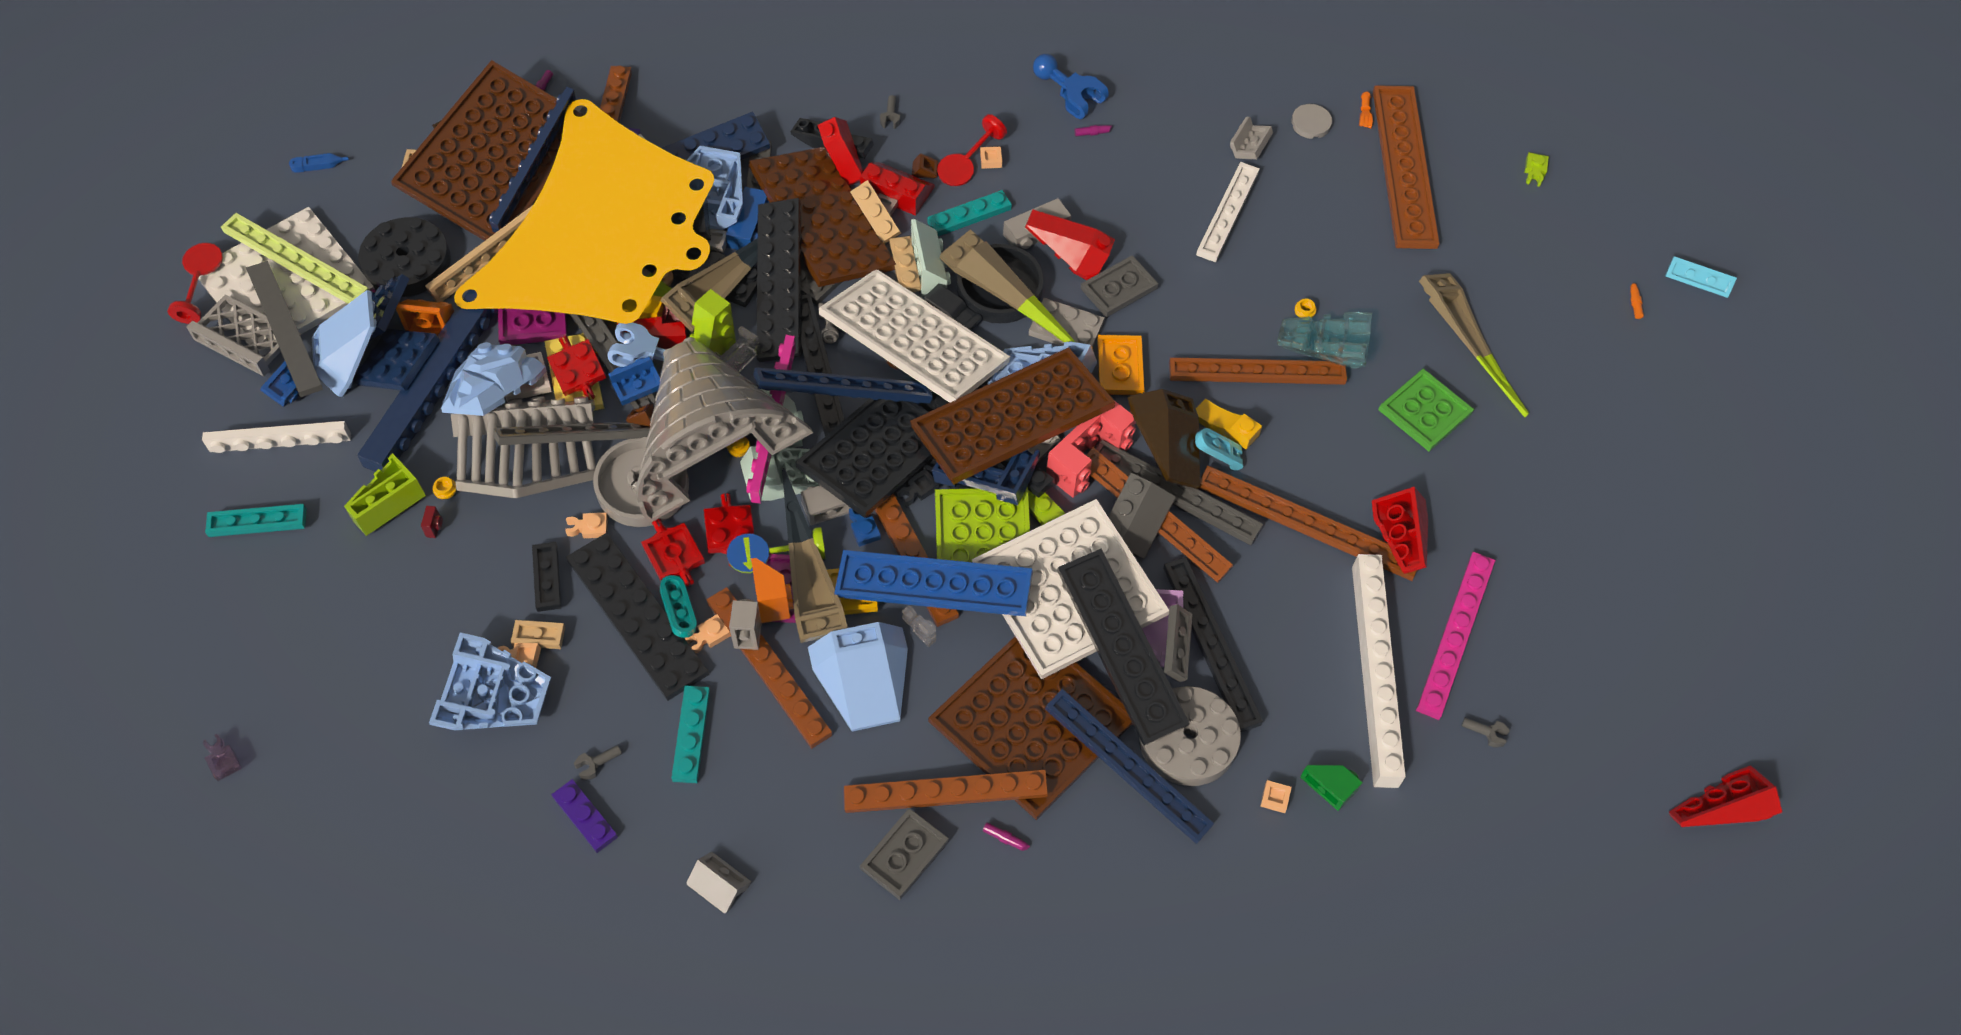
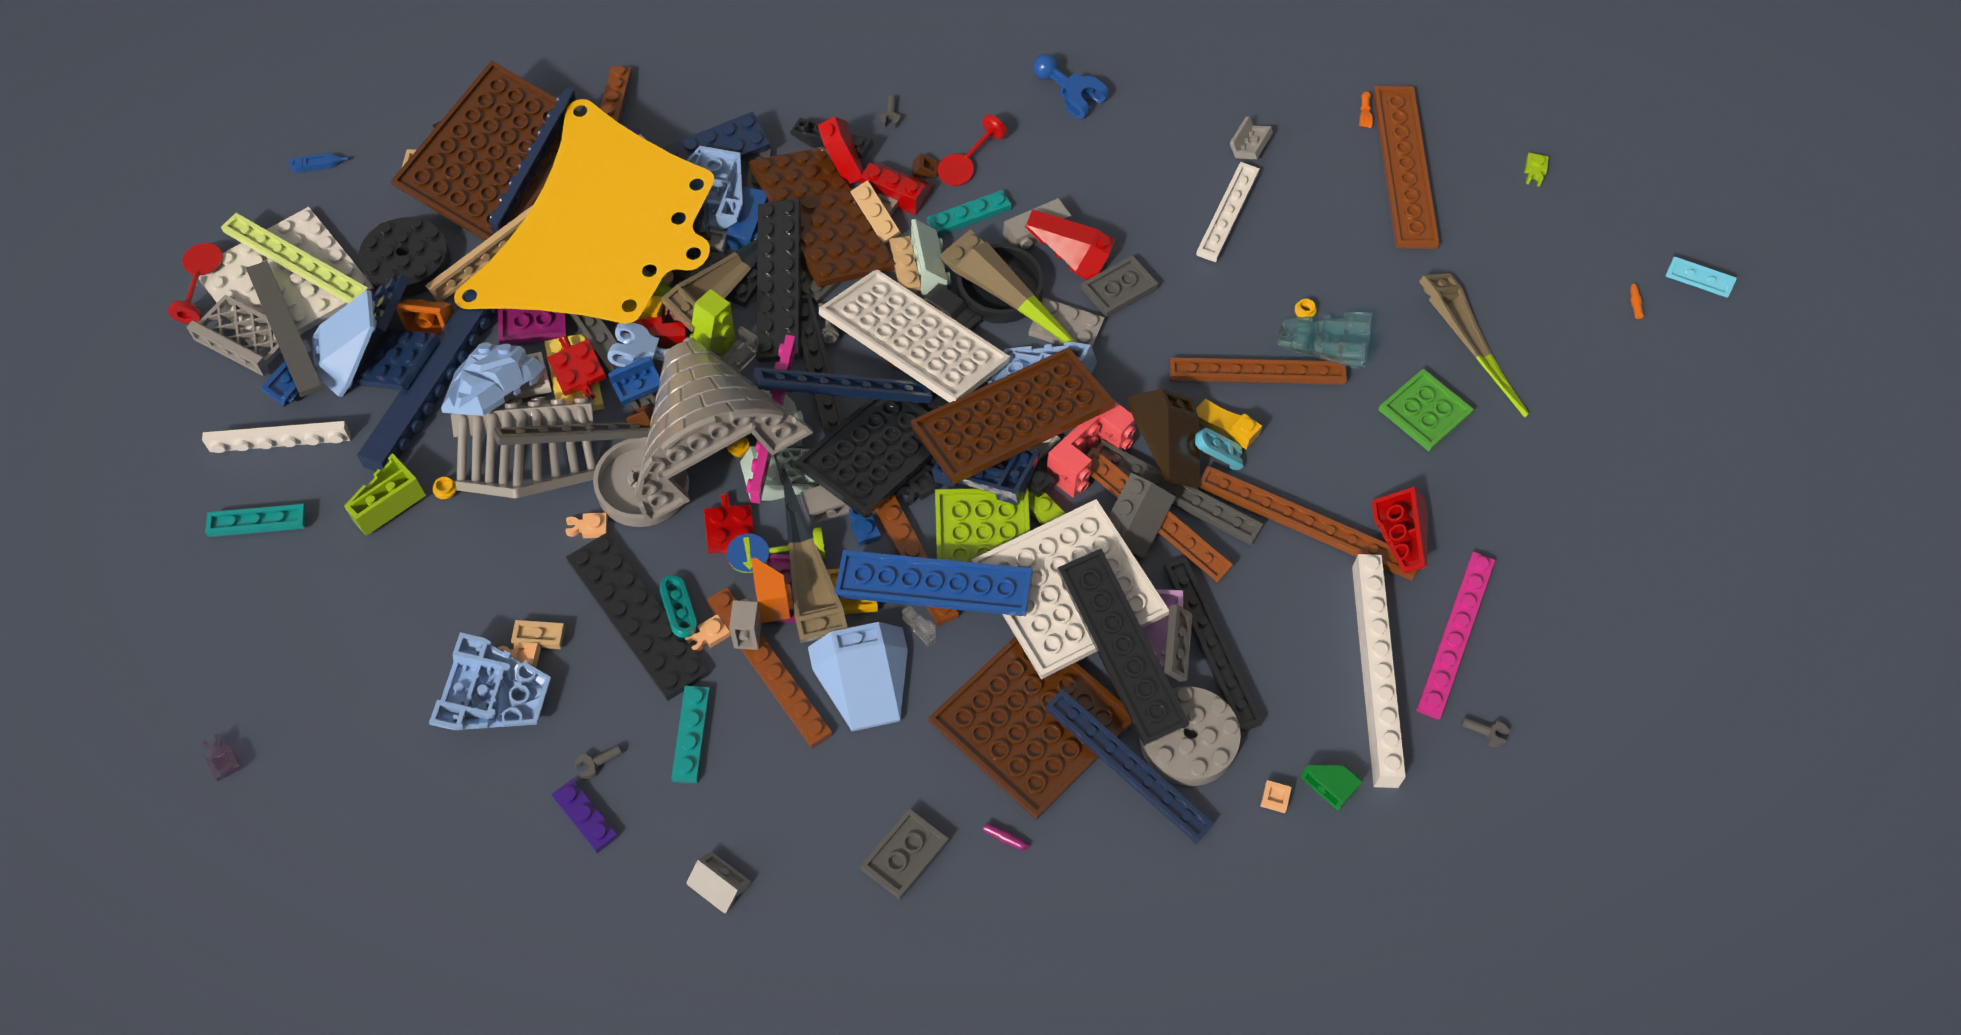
dark red plate [421,506,443,538] -> none
black plate [532,542,562,612] -> none
magenta piece [535,70,553,91] -> none
red plate [641,518,705,587] -> none
dark orange plate [844,770,1048,813] -> none
light nougat plate [980,147,1002,169] -> none
magenta piece [1075,125,1113,136] -> none
light orange plate [1097,335,1144,395] -> none
light grey tile [1291,104,1332,139] -> none
red wedge [1669,765,1782,827] -> none

